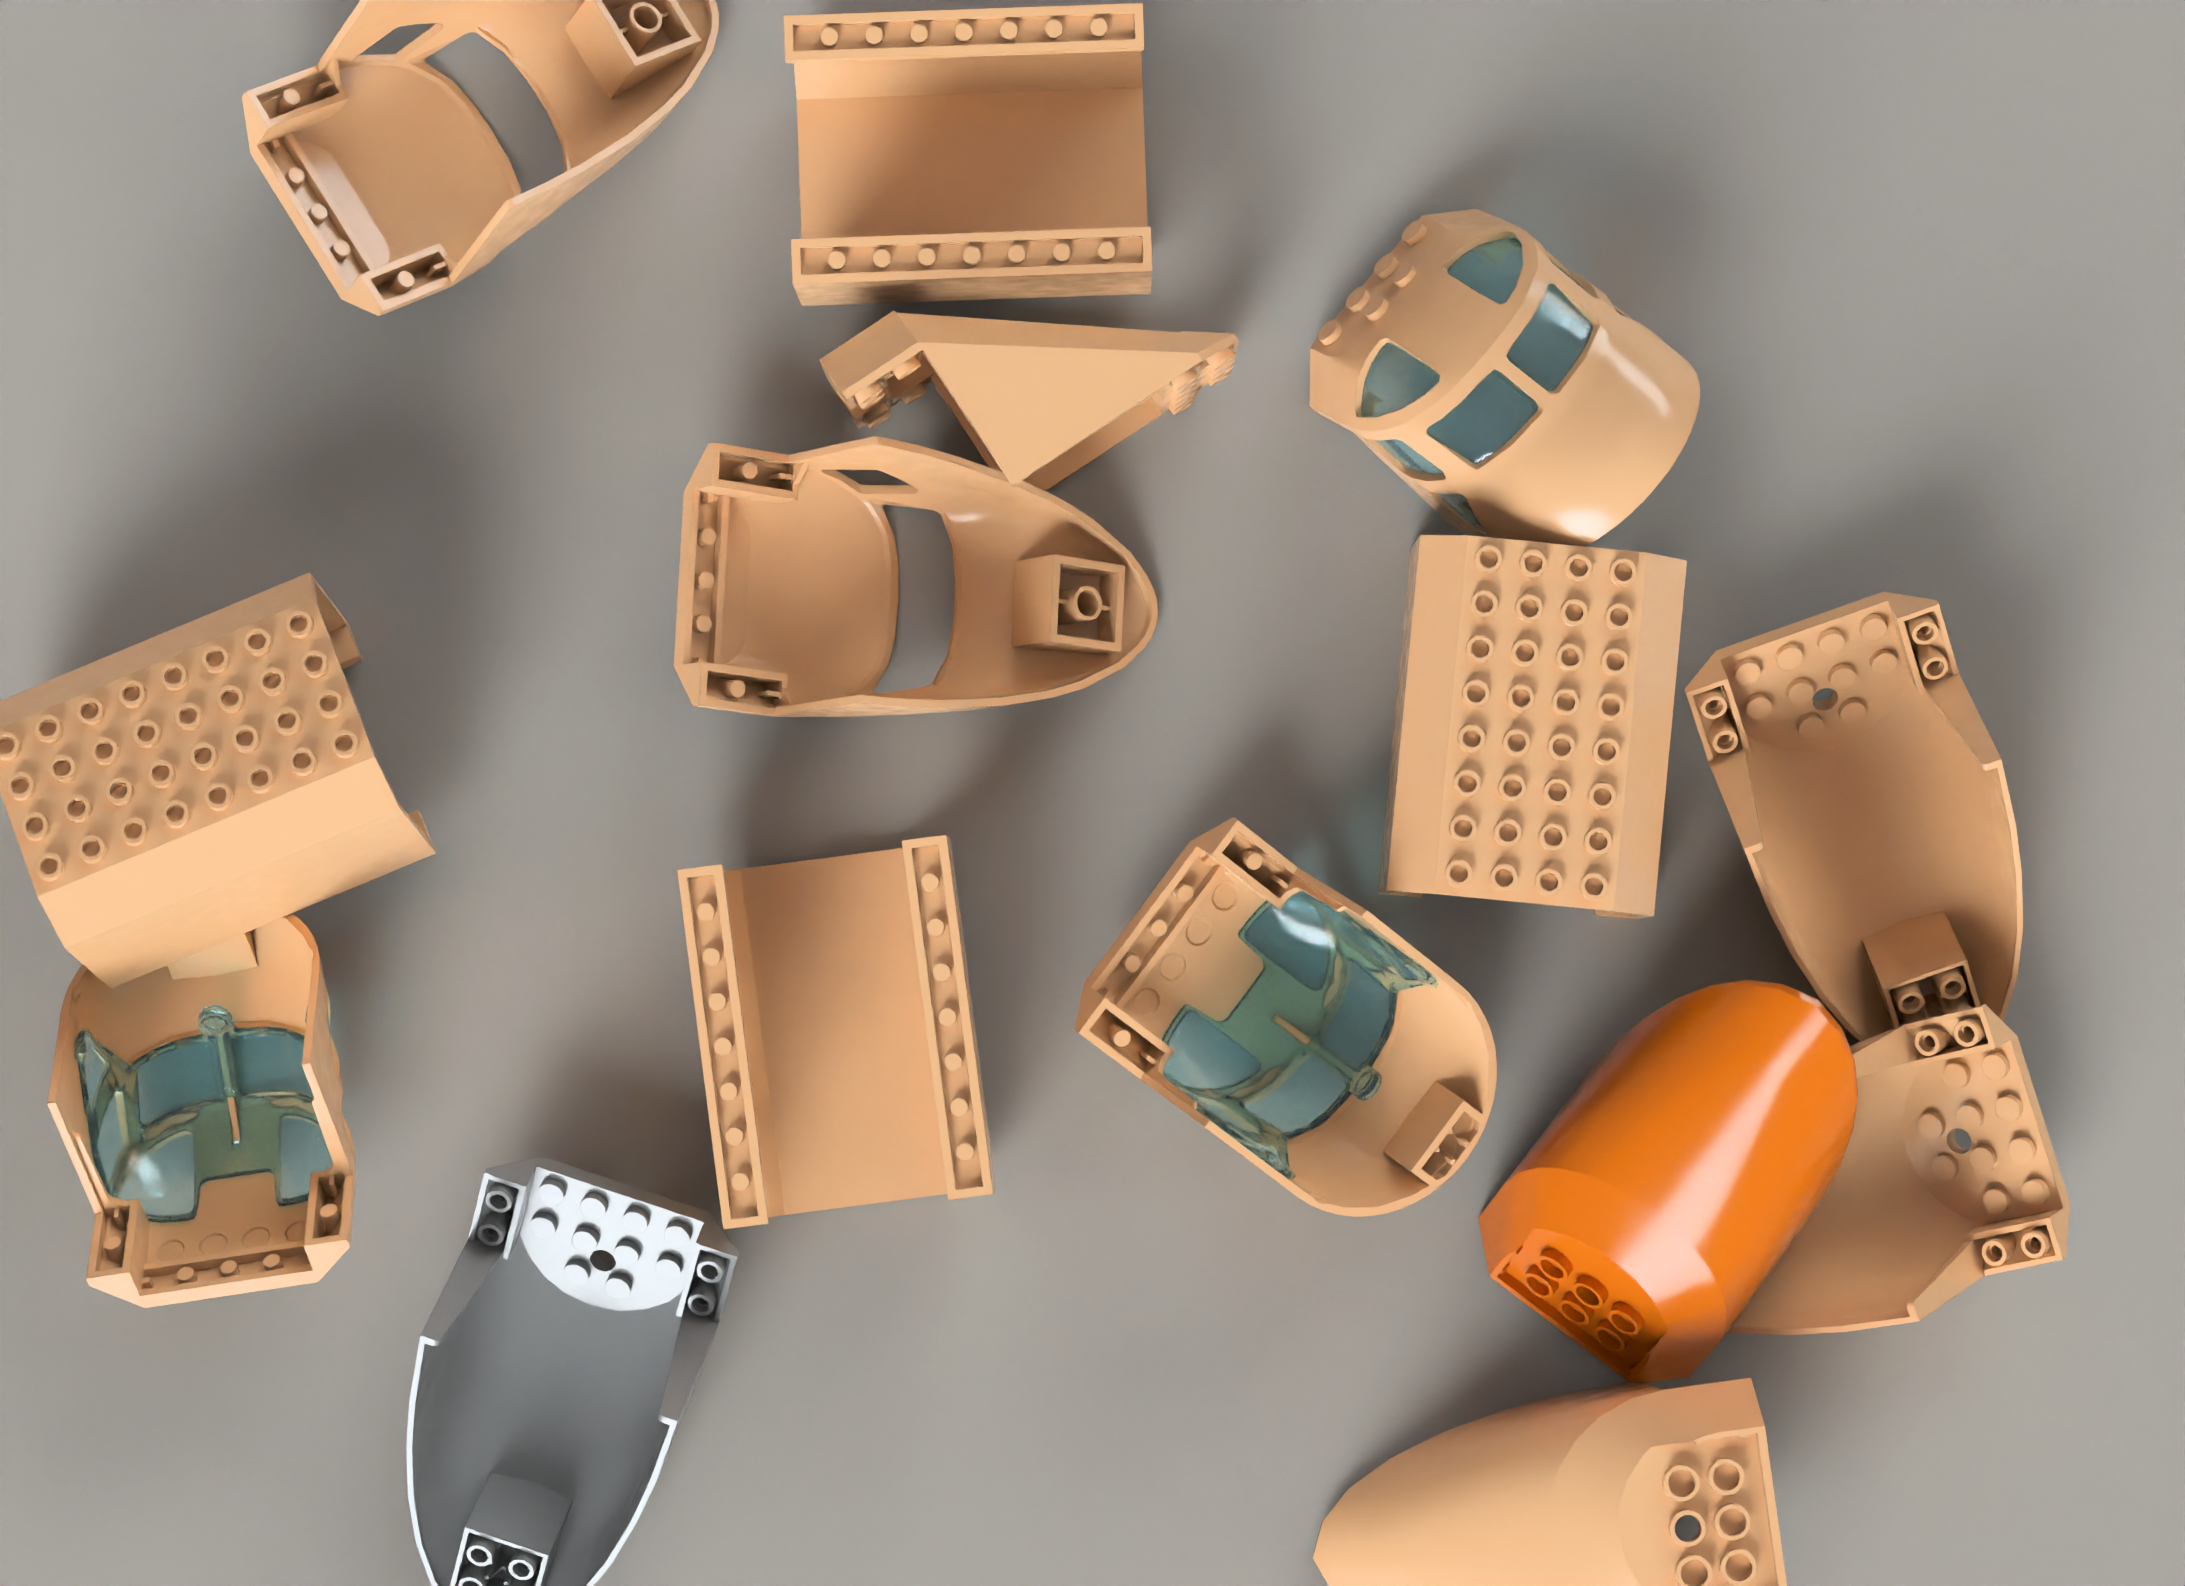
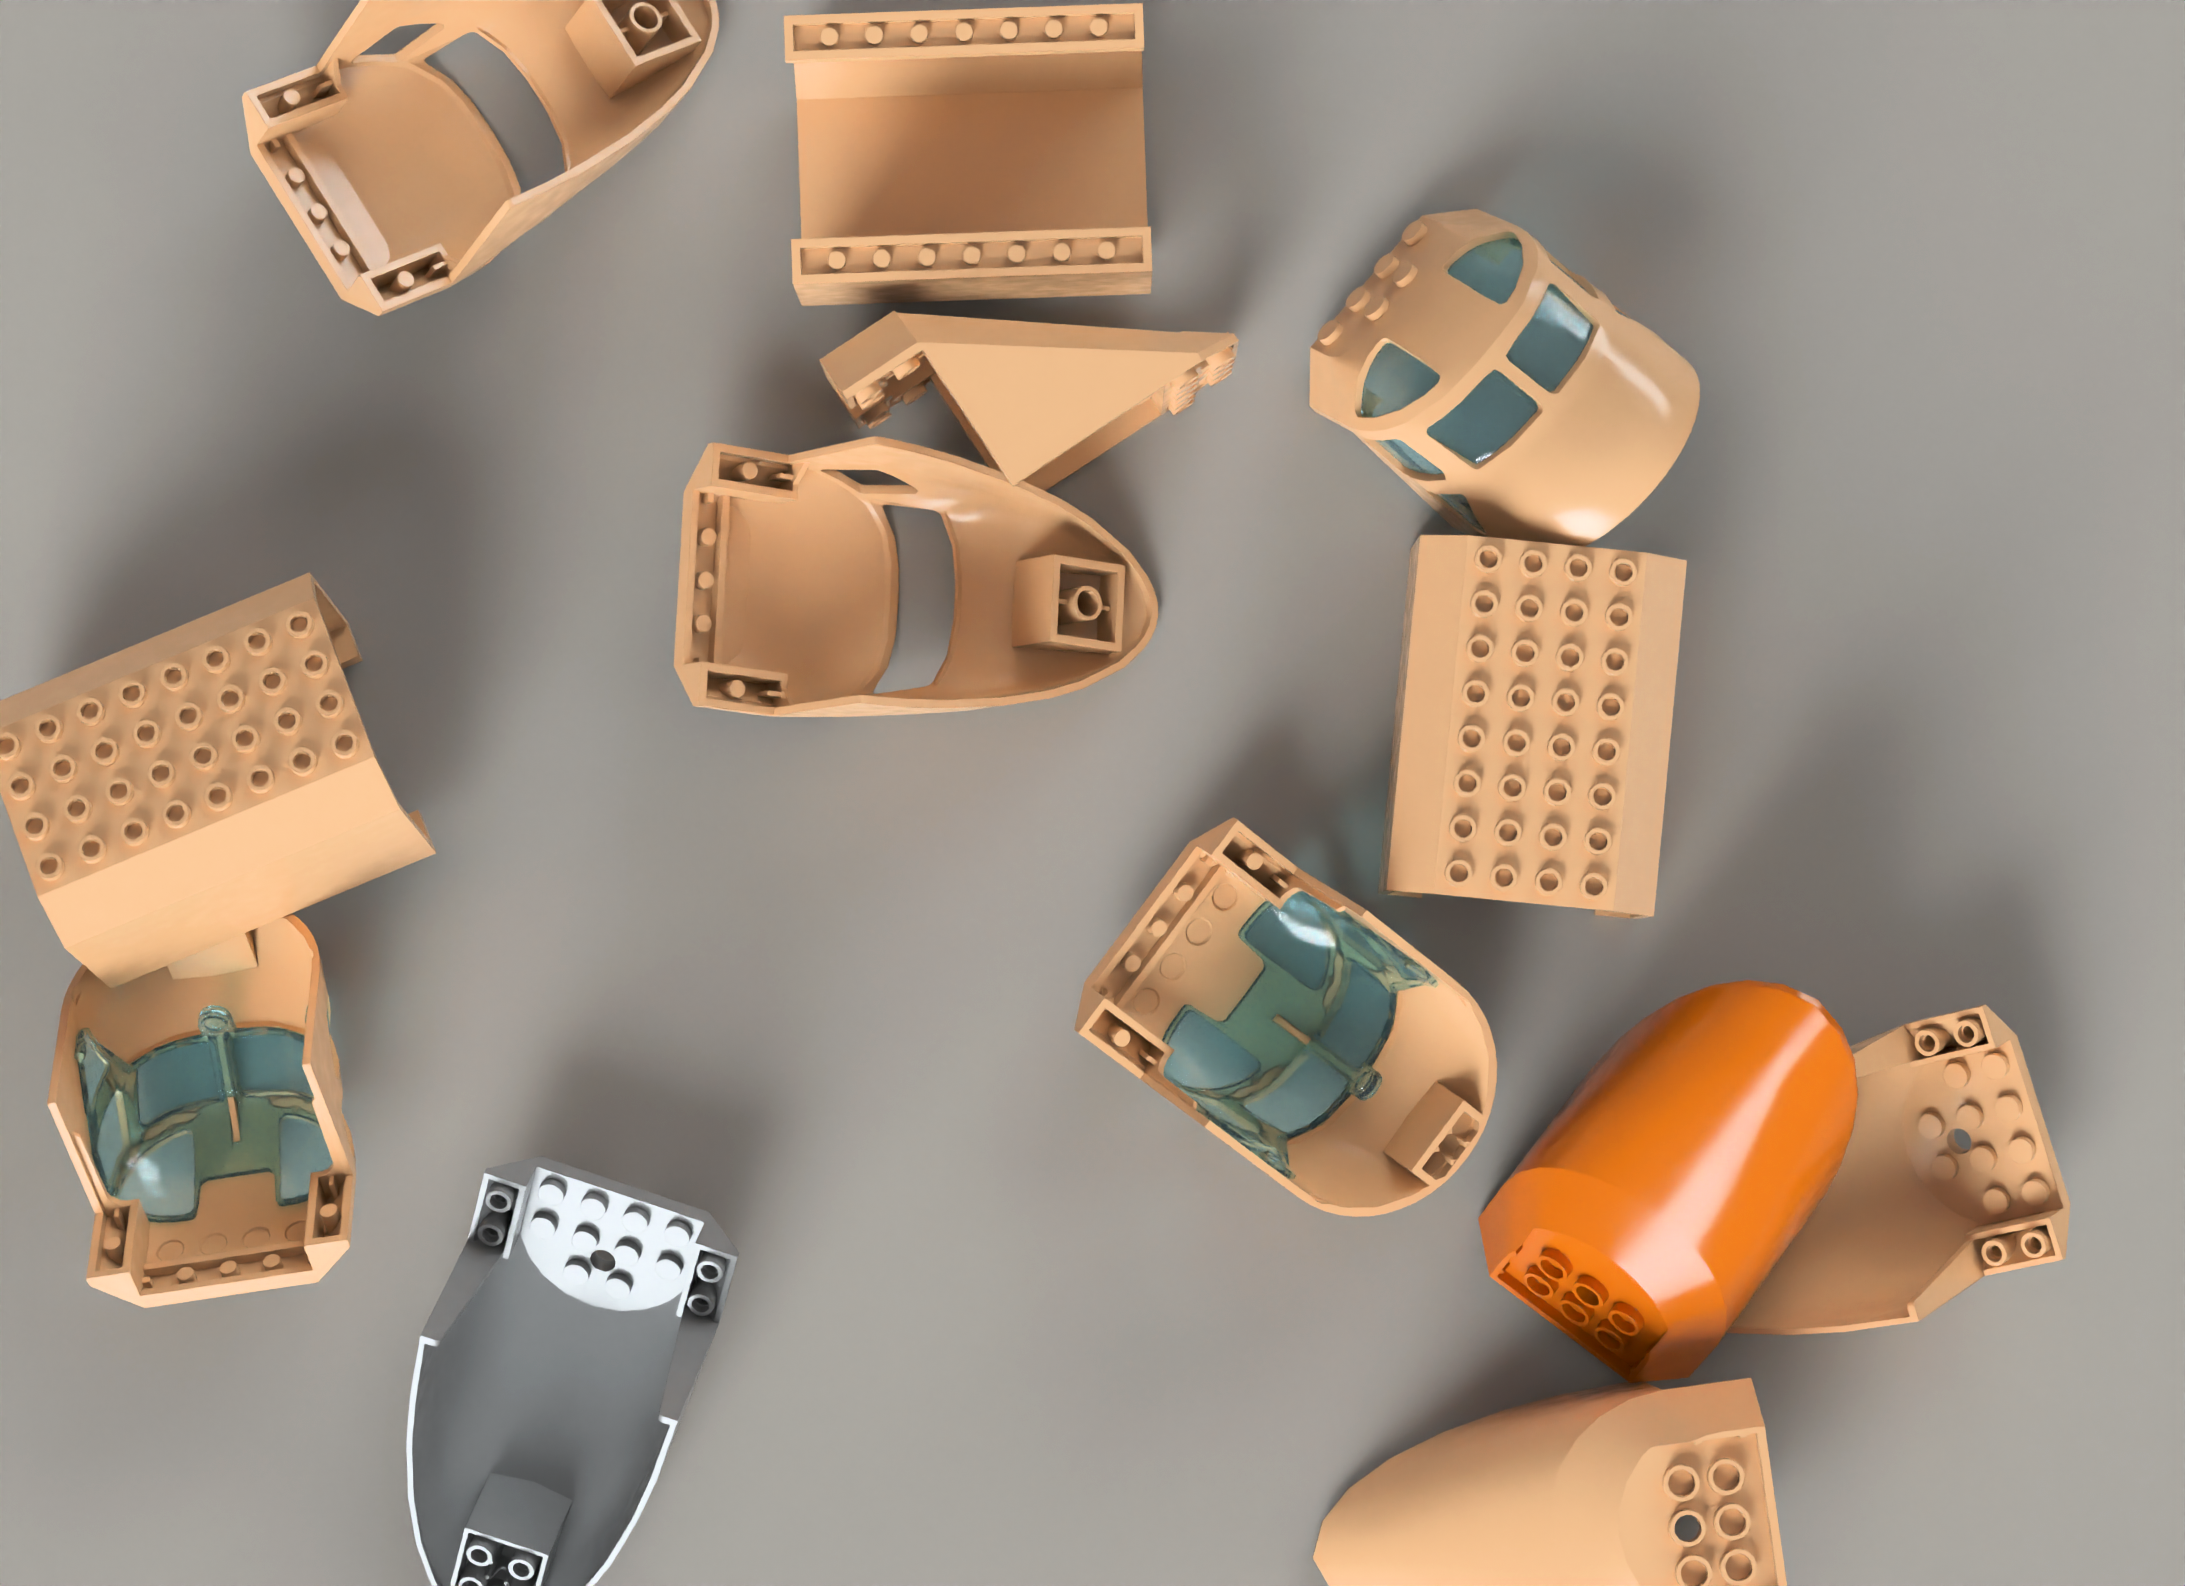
light nougat panel [677,835,996,1230] -> none
light nougat piece [1684,592,2023,1041] -> none

